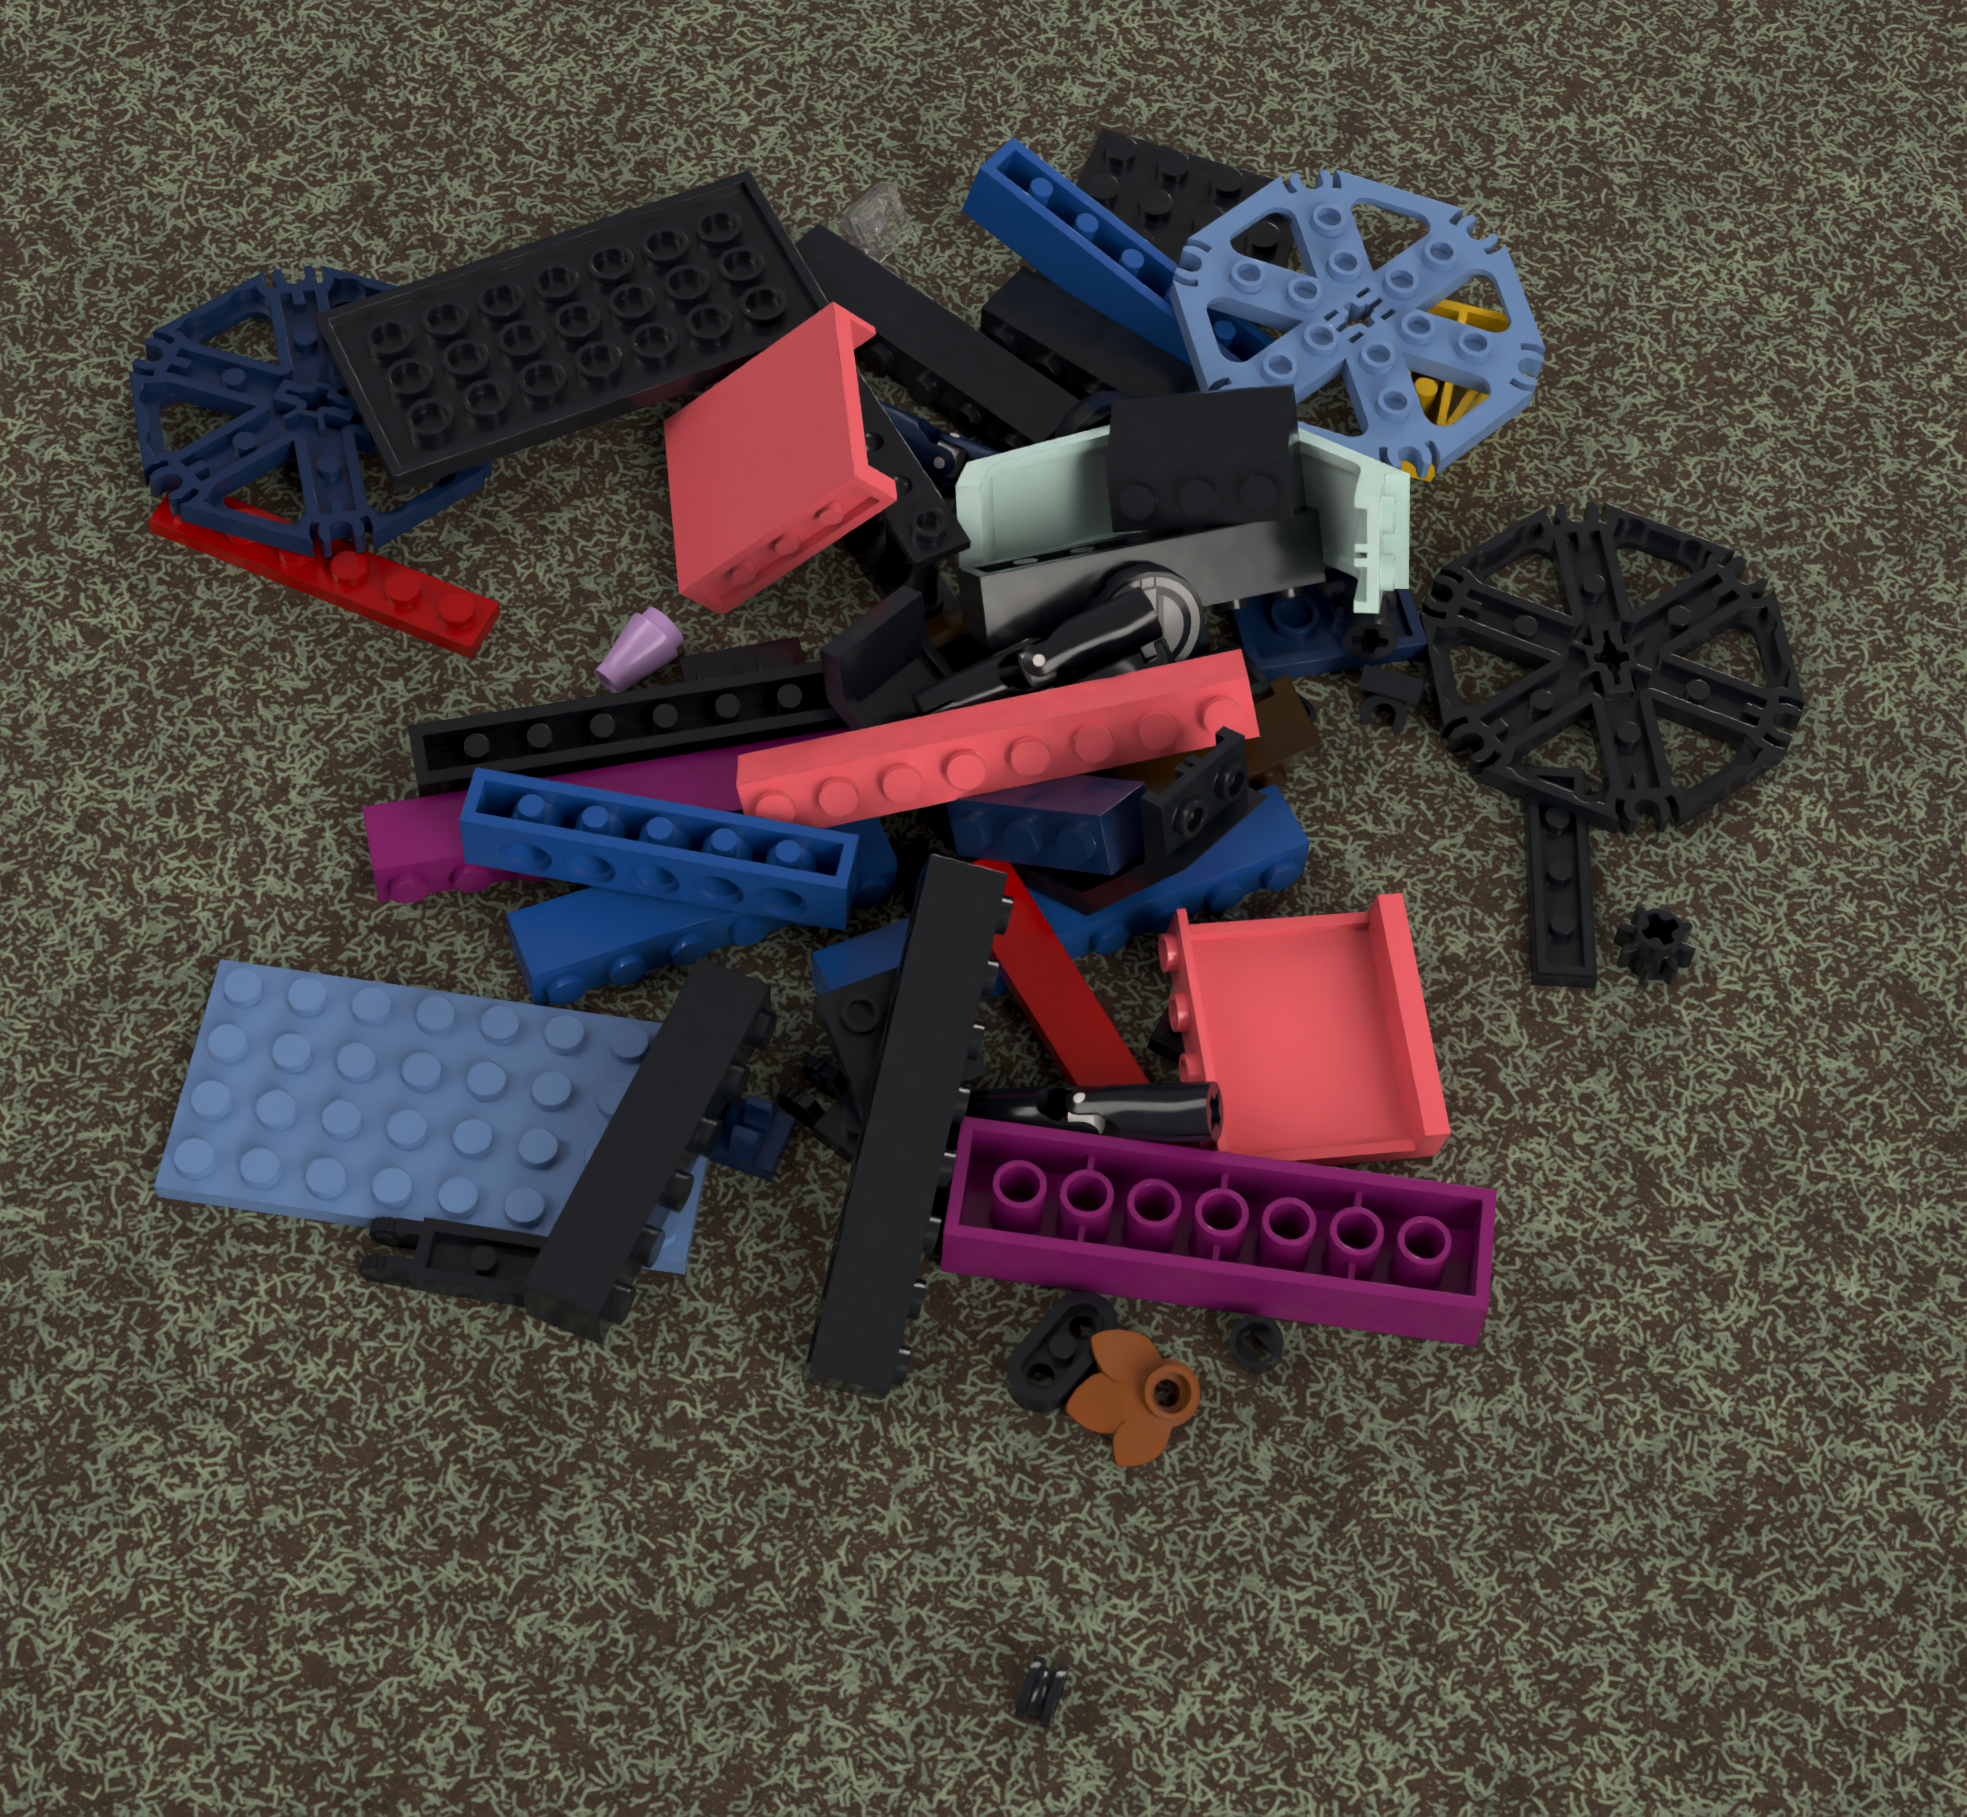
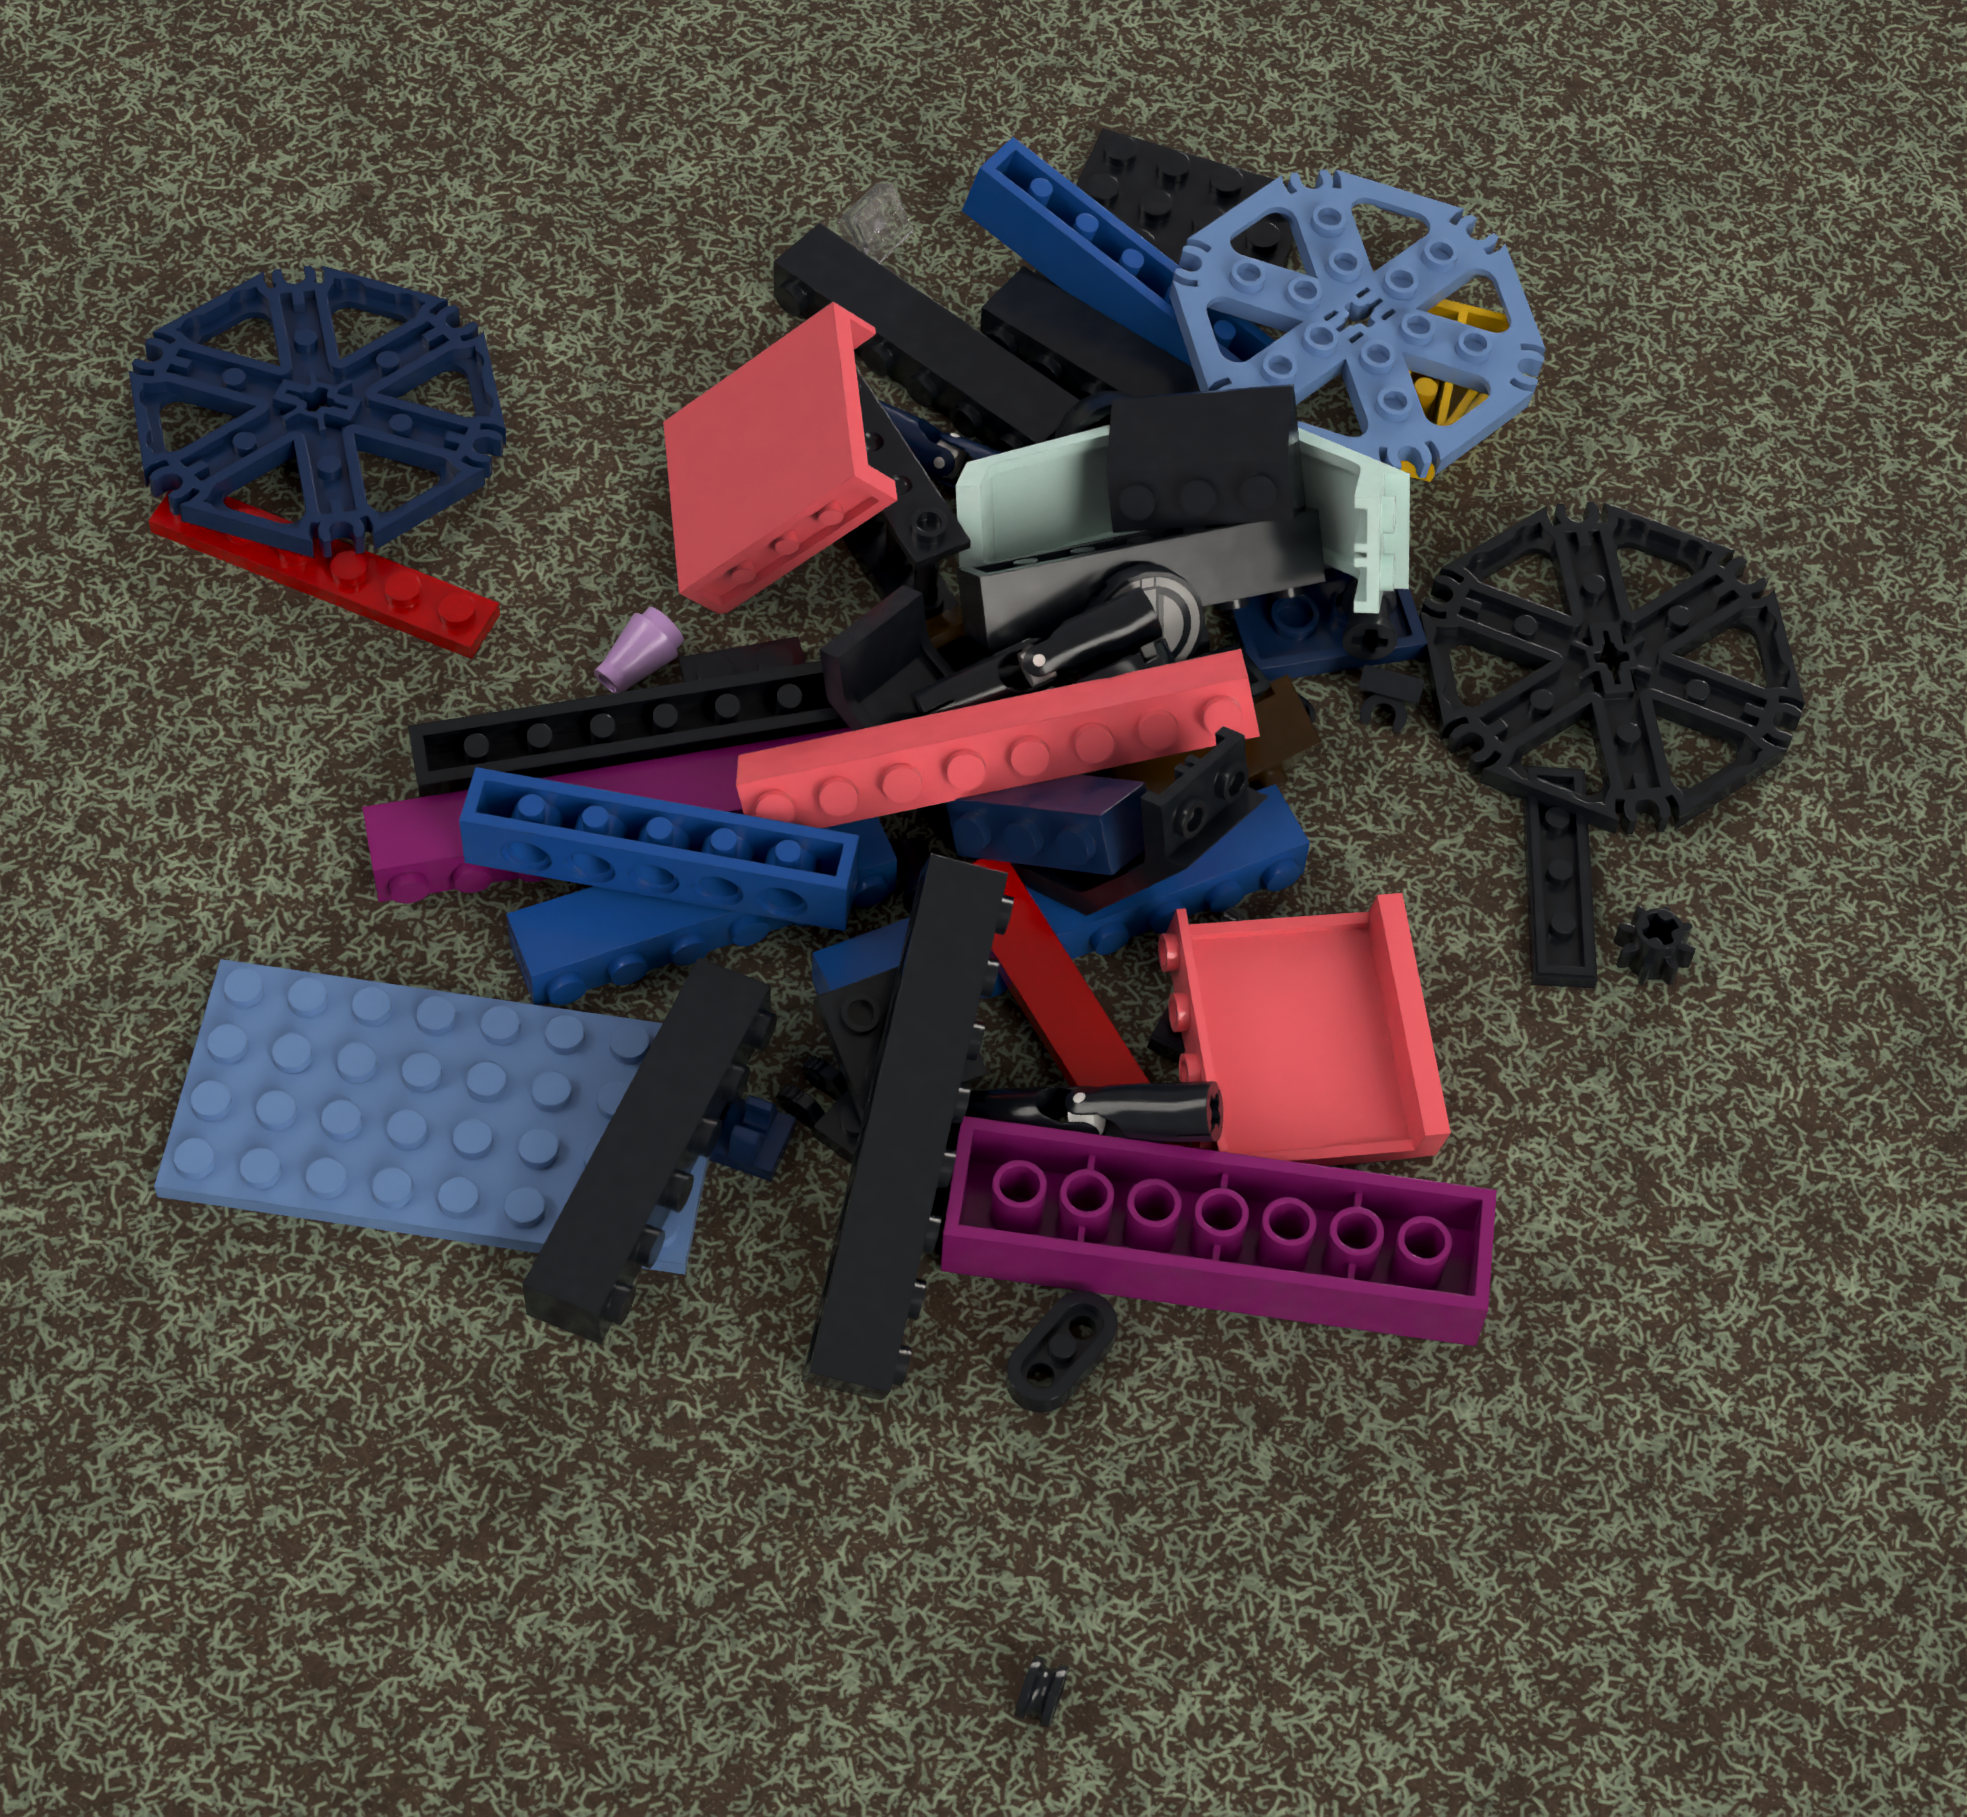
black plate [313,170,830,493] -> none
black hinge [359,1216,548,1307] -> none
dark orange plate [1065,1329,1200,1467] -> none
black hinge [1229,1315,1285,1374] -> none

